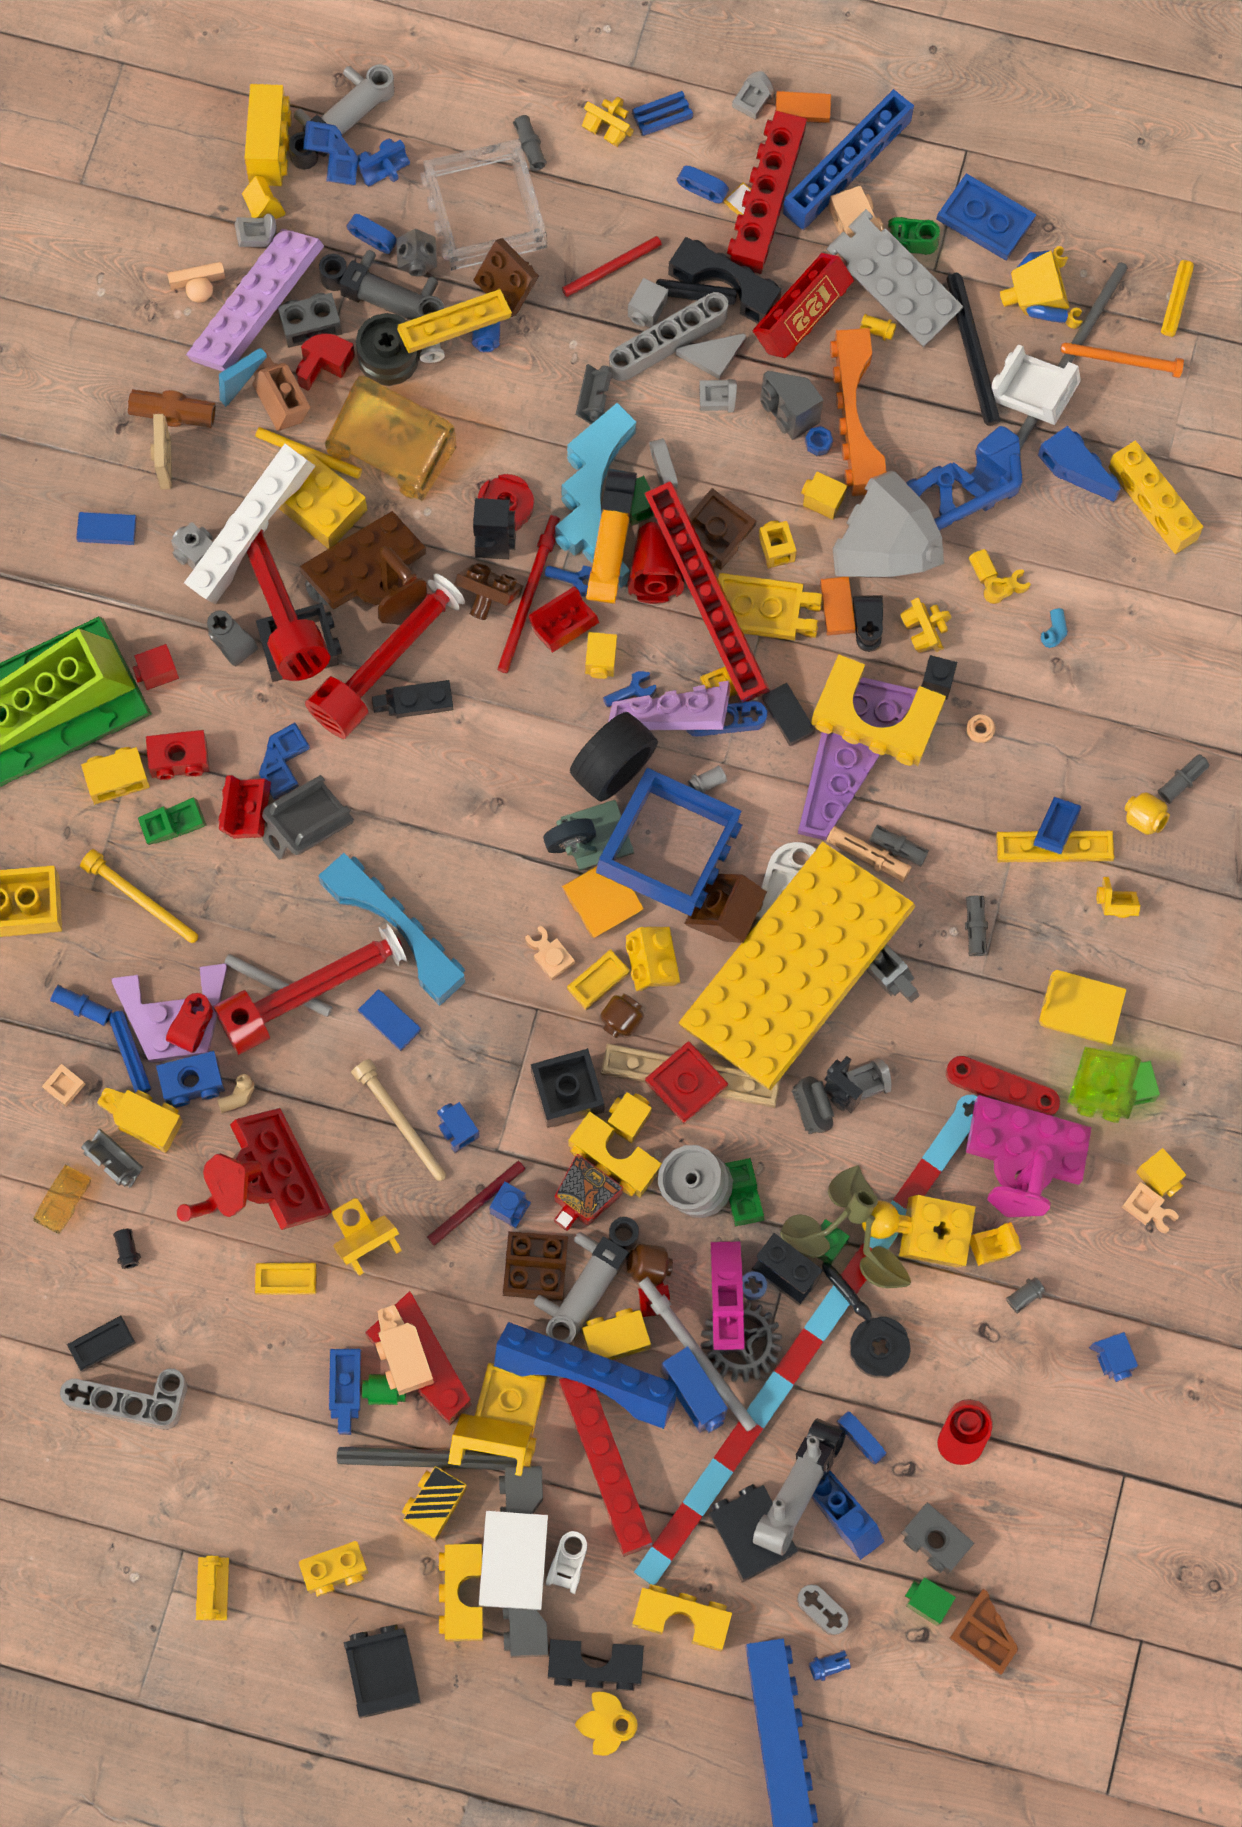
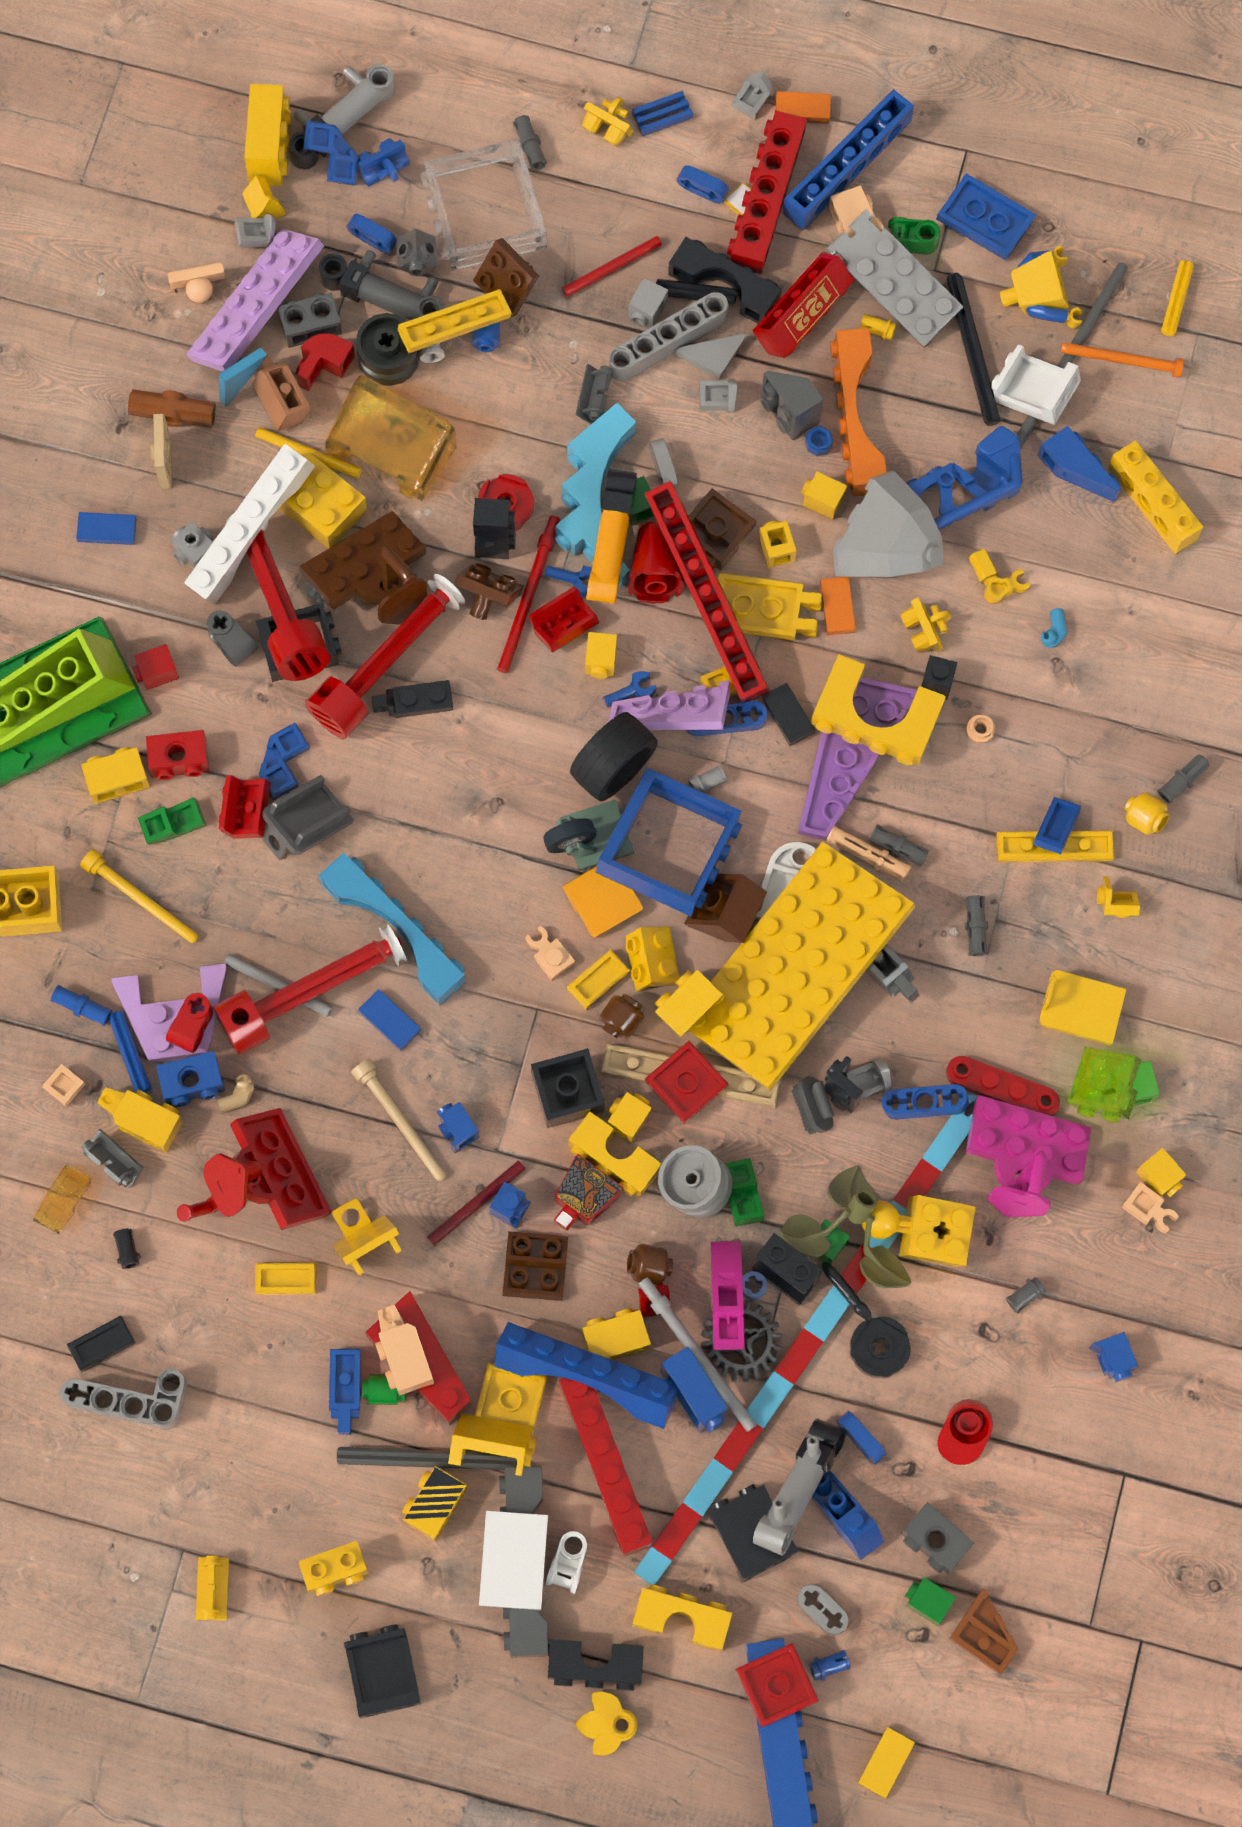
yellow arch [439,1544,483,1642] -> none
light grey piece [534,1217,639,1345] -> none
black piece [853,595,883,652] -> none
yellow bracket [970,1222,1021,1266] -> none
none -> yellow slope [654,970,723,1037]
none -> red tile [735,1643,819,1728]
none -> yellow tile [858,1727,915,1799]
none -> blue beam [882,1084,969,1120]

